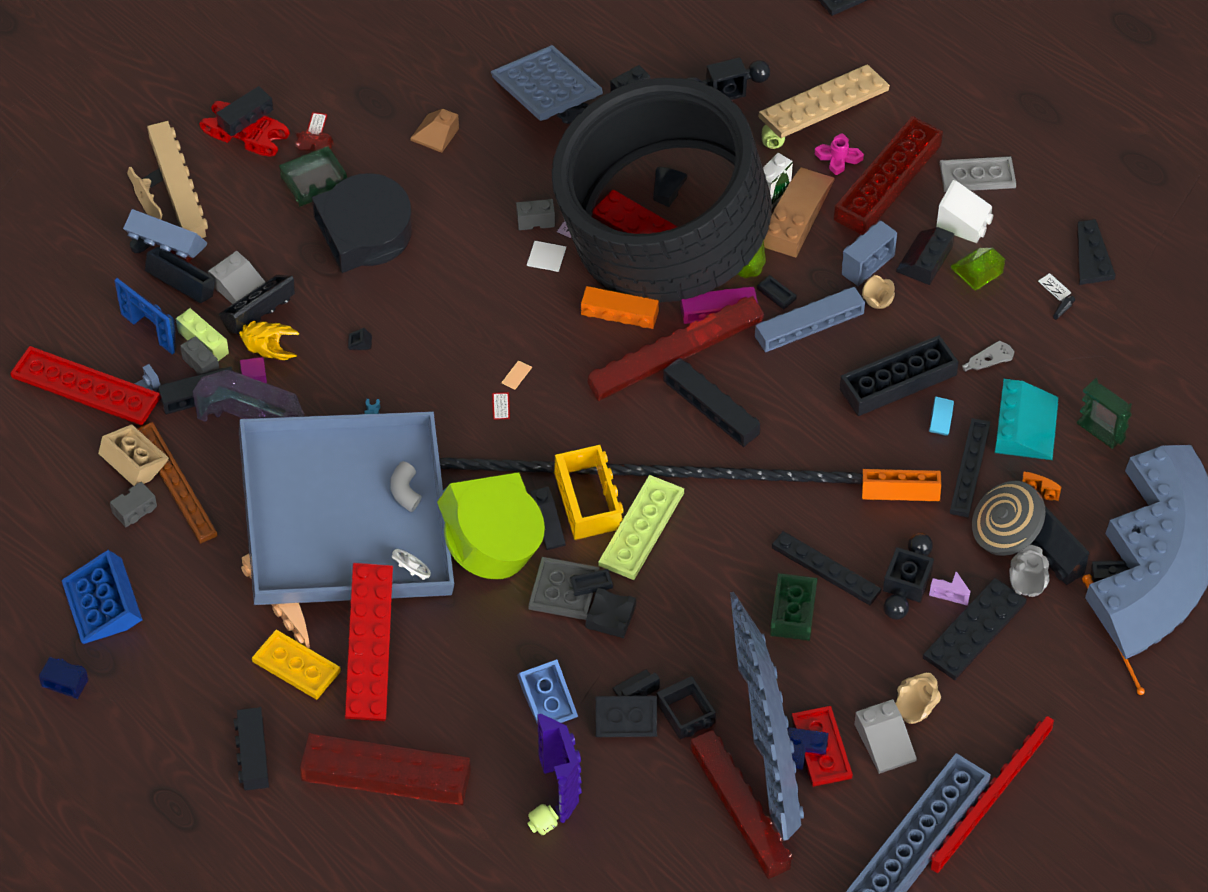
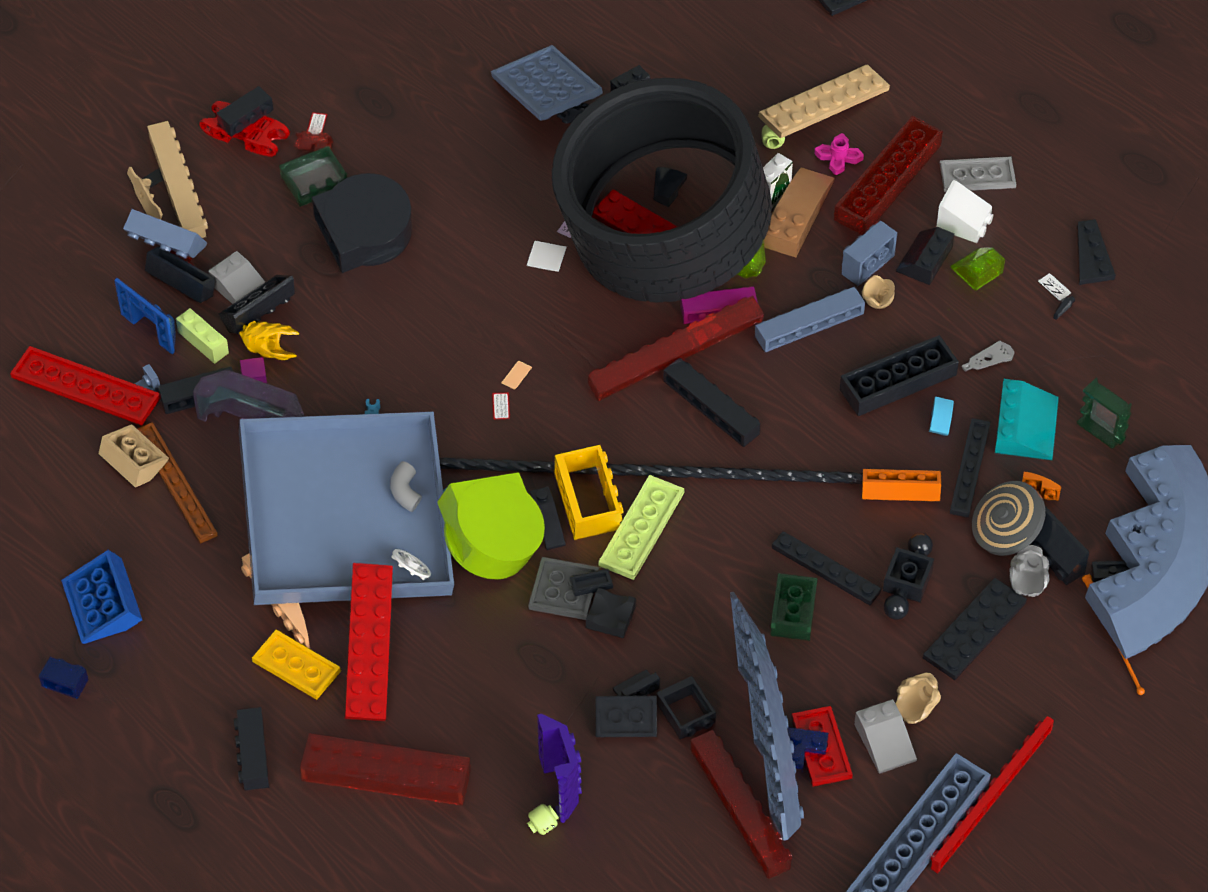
dark grey brick [110,481,157,527] -> none
black tile [130,238,151,253] -> none
dark grey brick [180,336,219,375] -> none
black slope [348,328,372,350] -> none
medium nougat slope [411,109,459,153] -> none
dark grey brick [516,199,555,230] -> none
medium blue slope [517,660,578,725] -> none
orange brick [581,286,659,329] -> none
black brick [686,58,770,100] -> none
black tile [757,275,797,310] -> none
lavender slope [929,572,970,606] -> none

